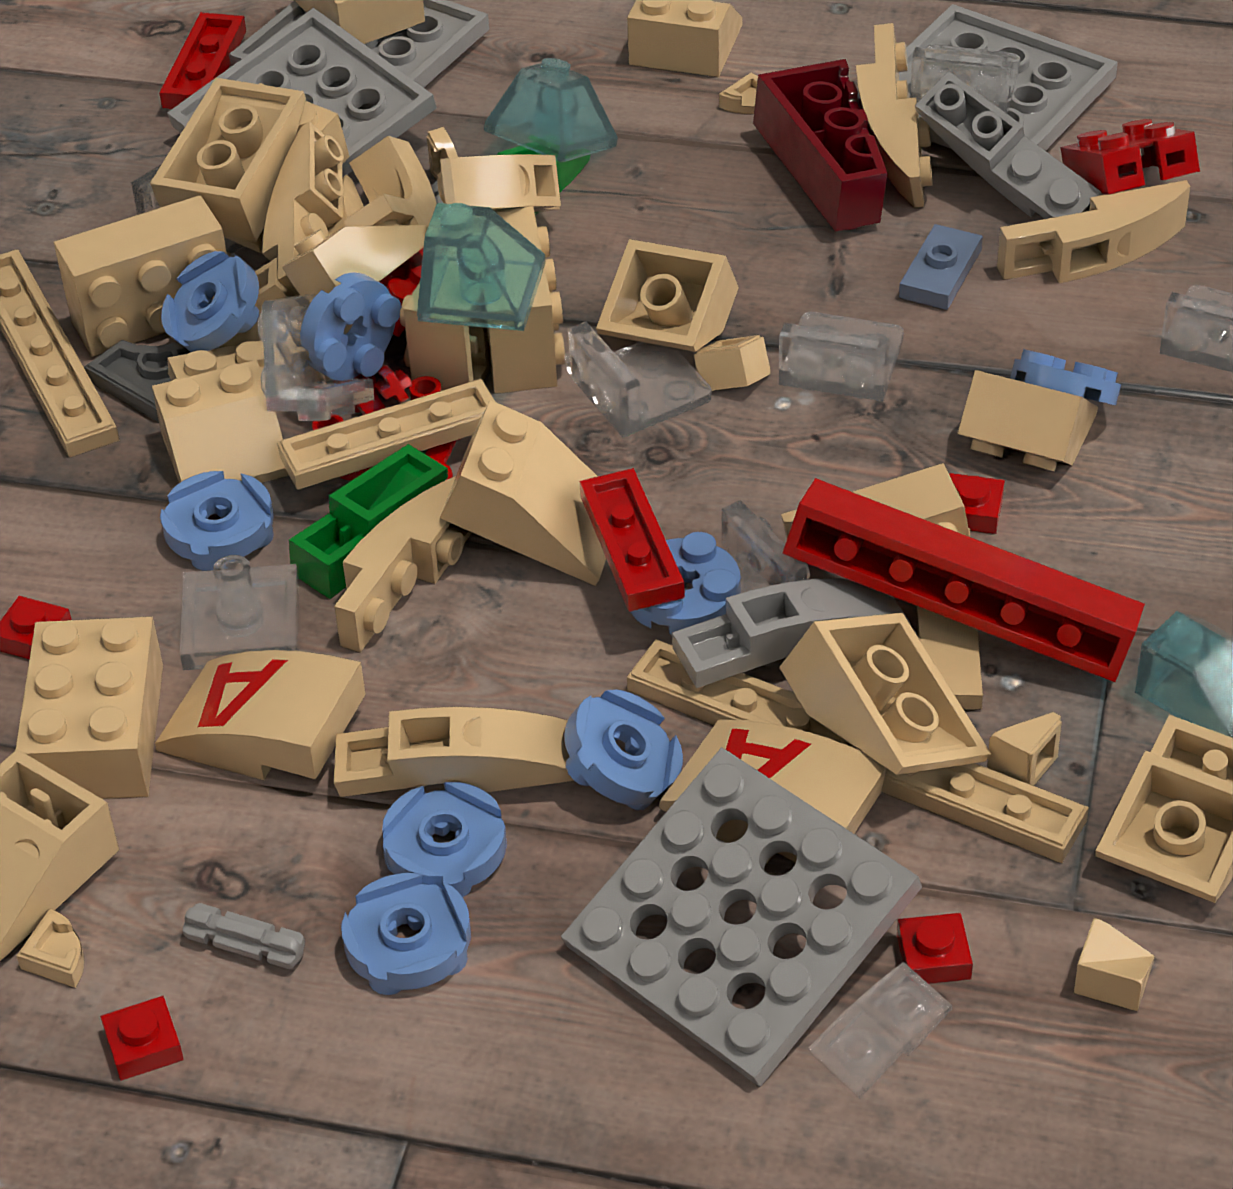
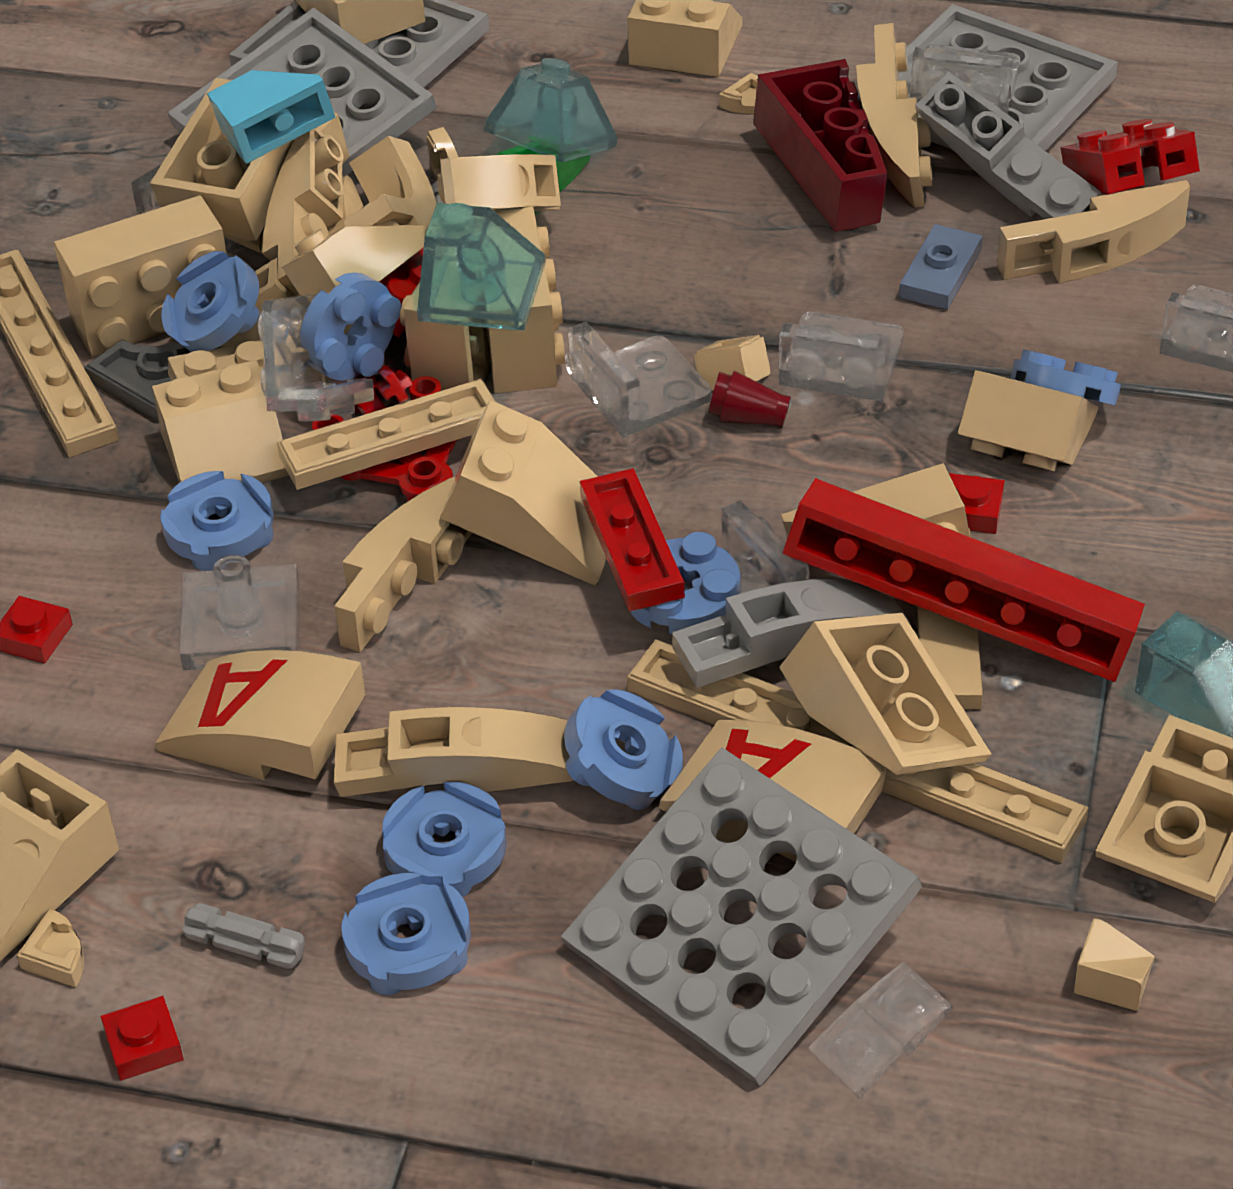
tan brick [15,617,163,799] -> none
red plate [159,12,247,109] -> none
green slope [289,444,448,599] -> none
tan slope [596,239,739,352] -> none
red plate [897,913,973,986] -> none
tan slope [987,712,1062,786] -> none
none -> medium azure slope [207,70,336,164]
none -> dark red cone [708,370,791,428]

